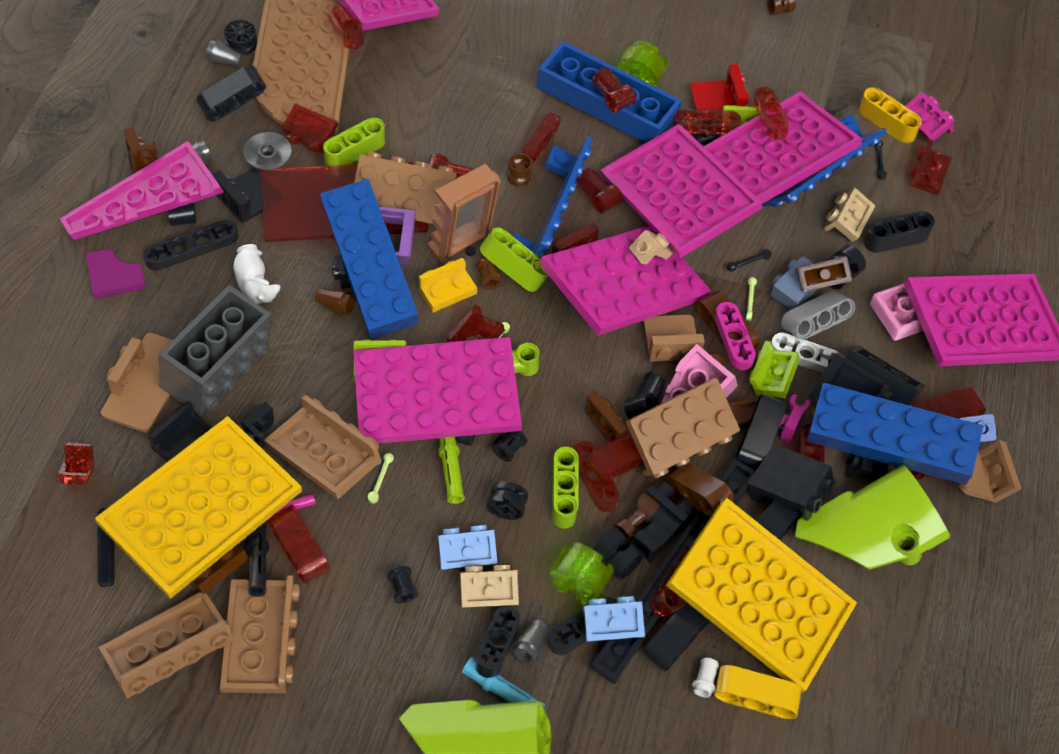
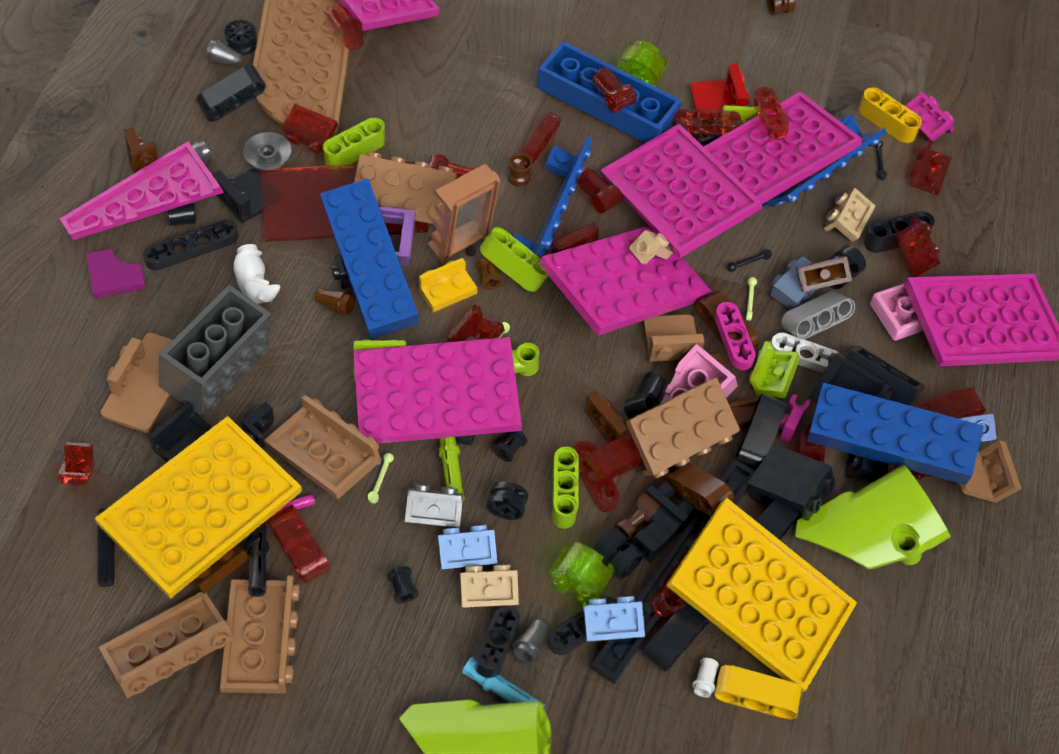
none -> bracket [405,484,463,528]
none -> clear red bracket [895,217,940,277]

